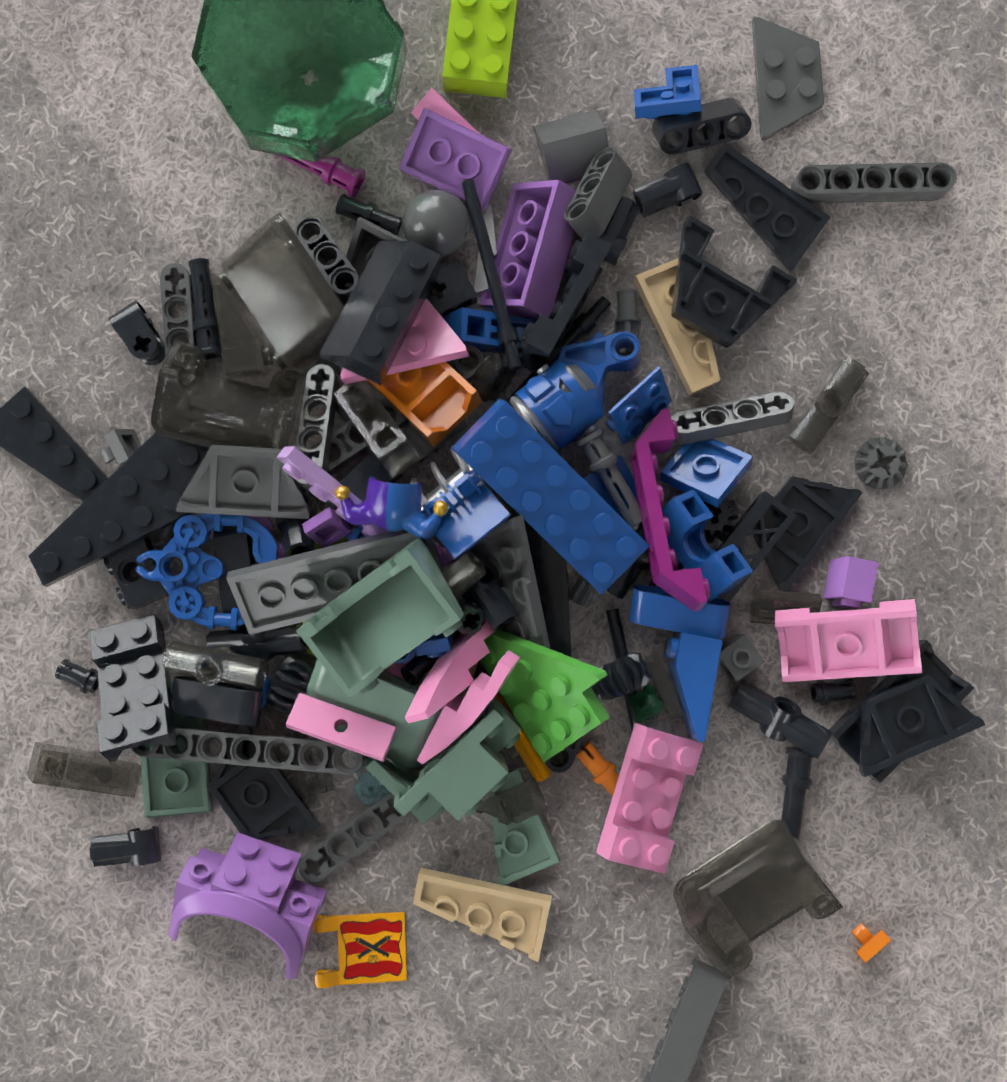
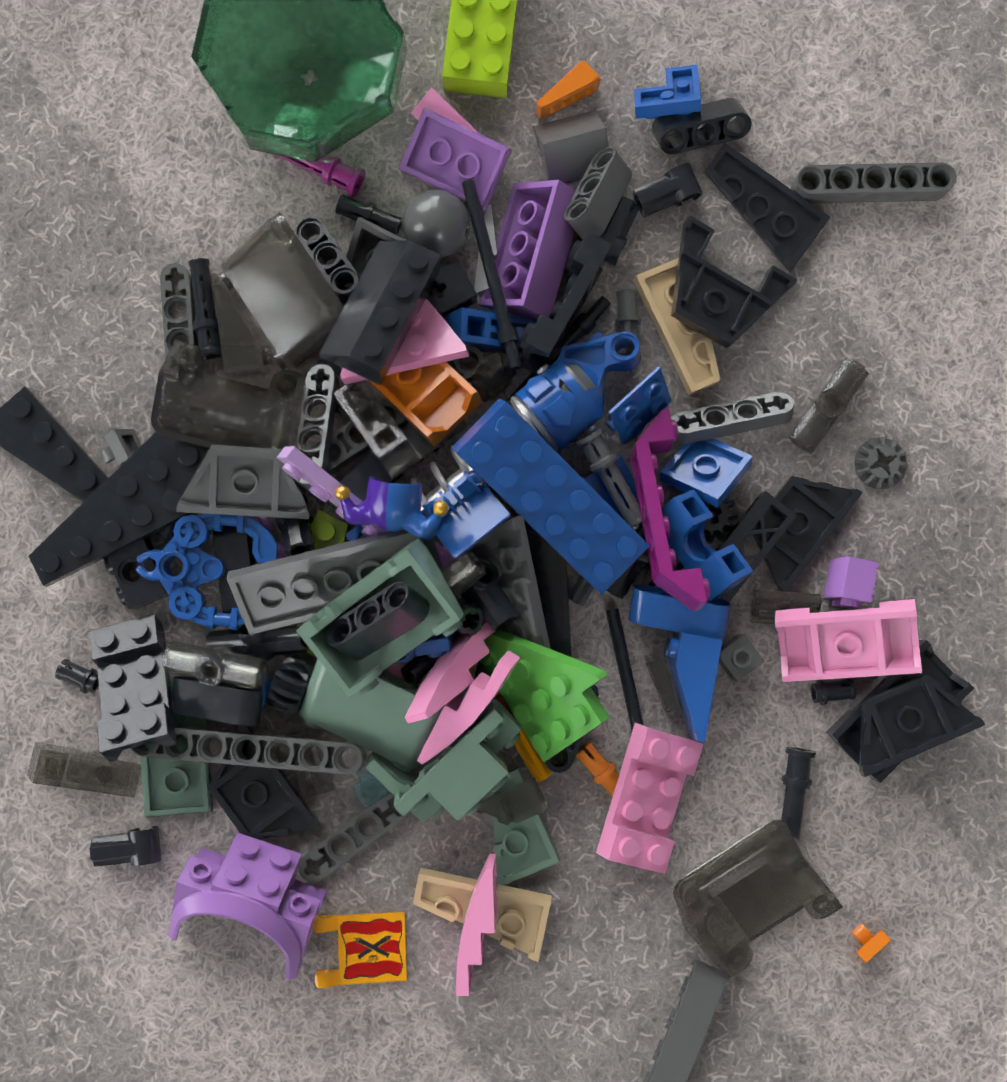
black piece [108,300,165,365] -> none
bright pink tile [286,693,396,762] -> none
medium lavender plate [302,507,351,548] -> none
black gear [594,652,651,700] -> none
clear green plate [627,684,664,724] -> none
black piece [729,680,833,759] -> none
dark grey wing [752,17,824,140] -> none
none -> black beam [327,582,430,661]
none -> bright pink slope [456,854,498,996]
none -> orange slope [536,60,601,119]

